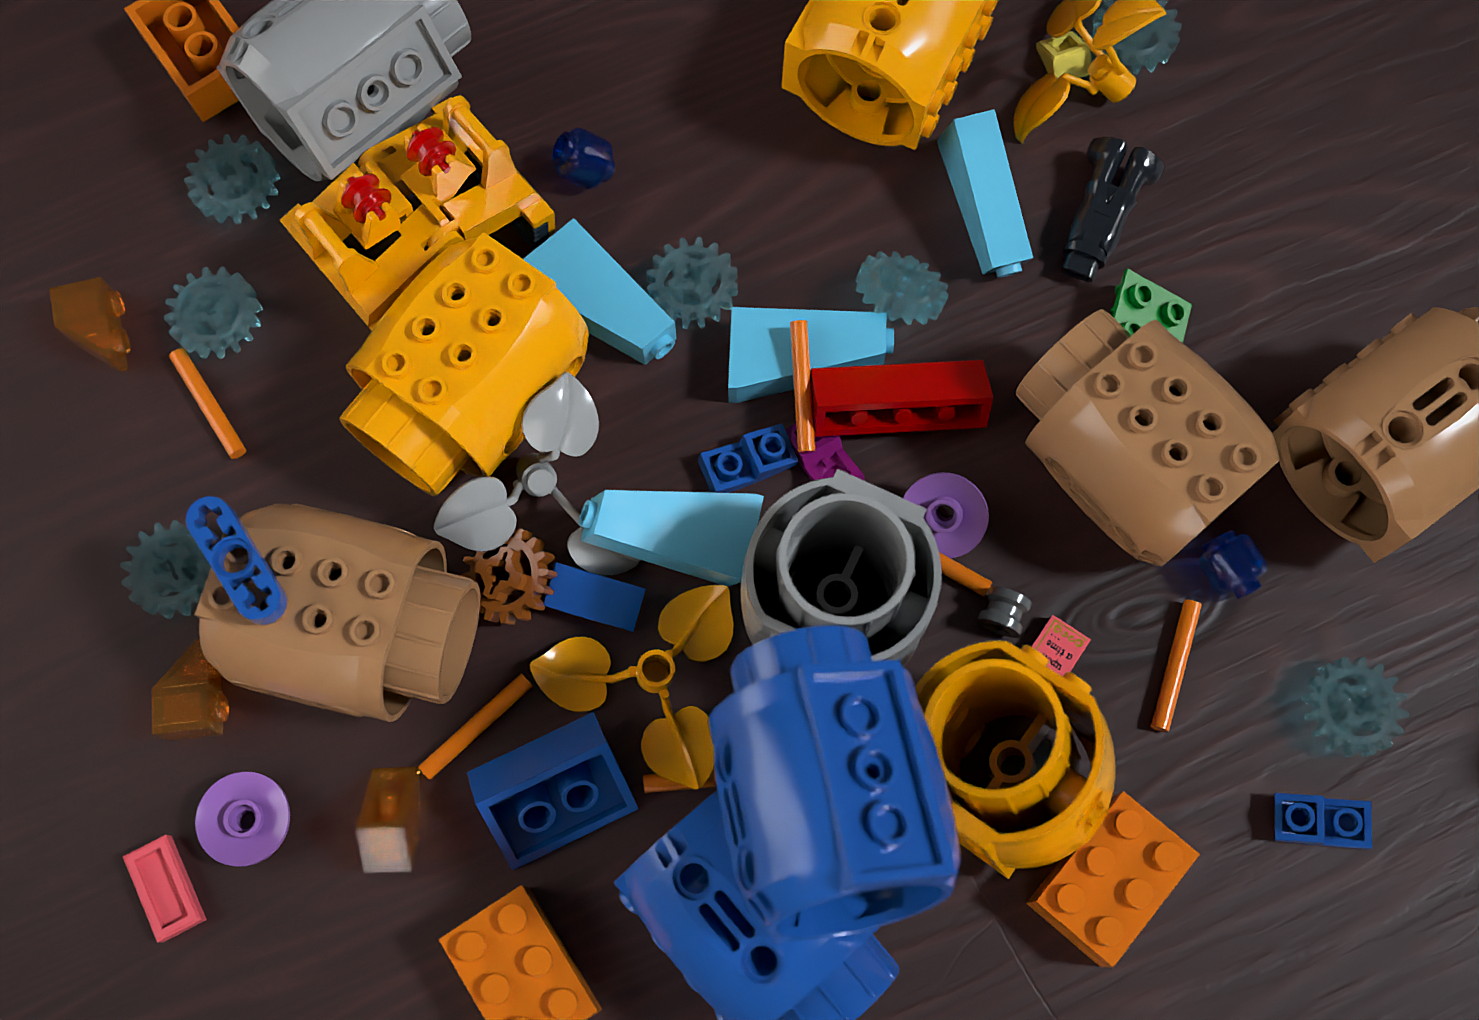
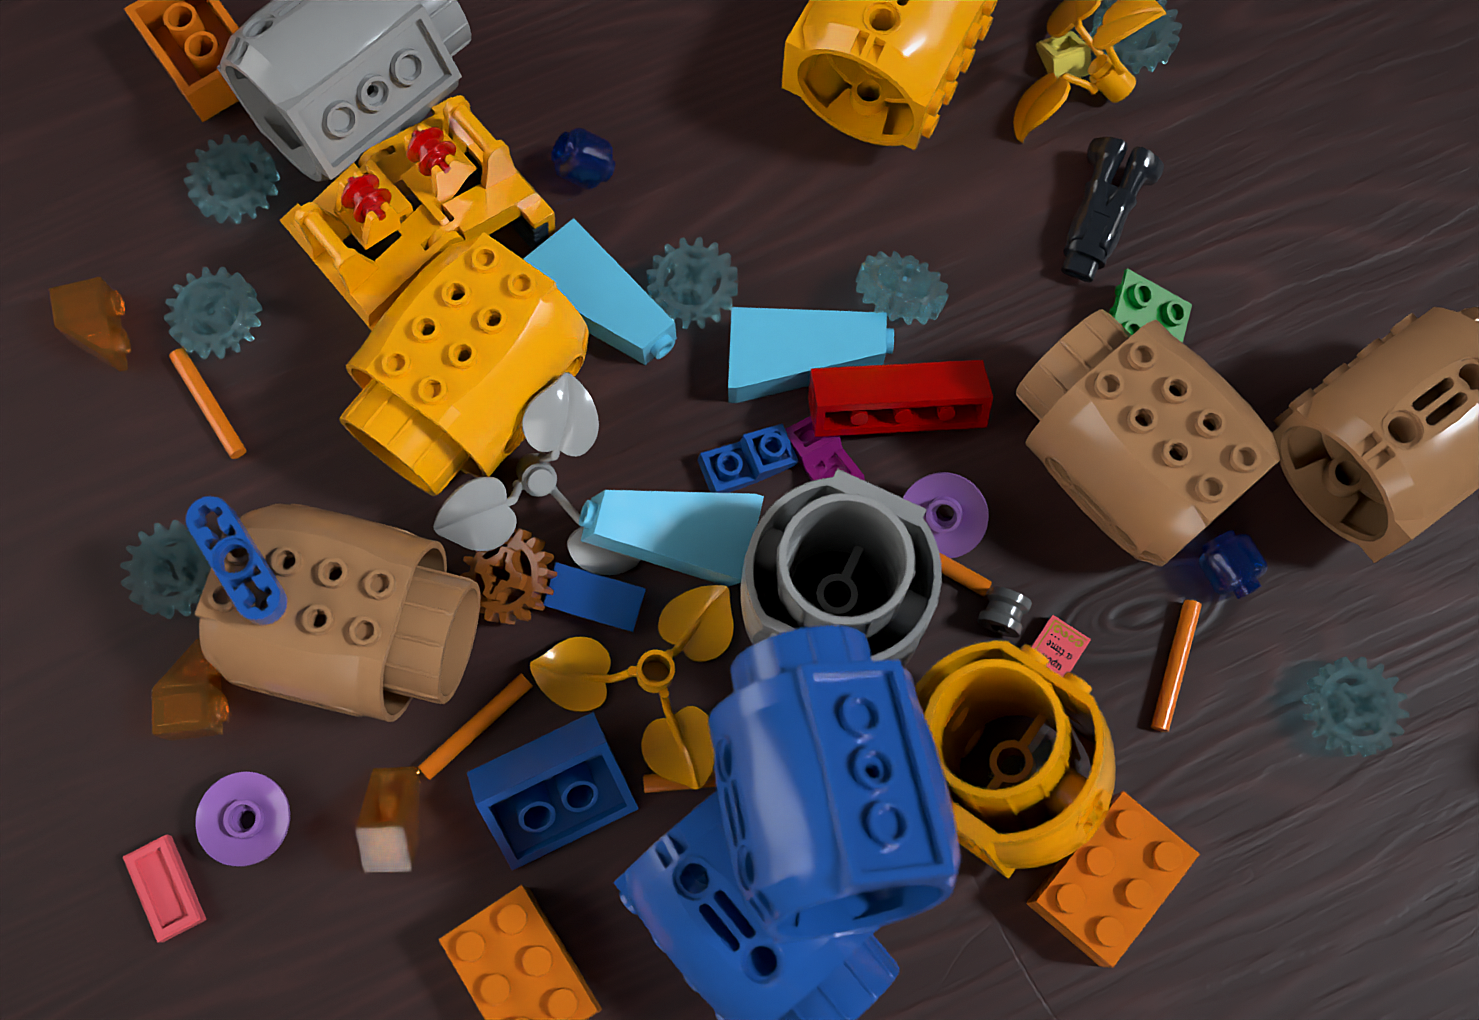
orange bar [790,320,815,453] -> none
medium azure slope [937,109,1033,278] -> none
blue slope [1274,793,1372,850] -> none

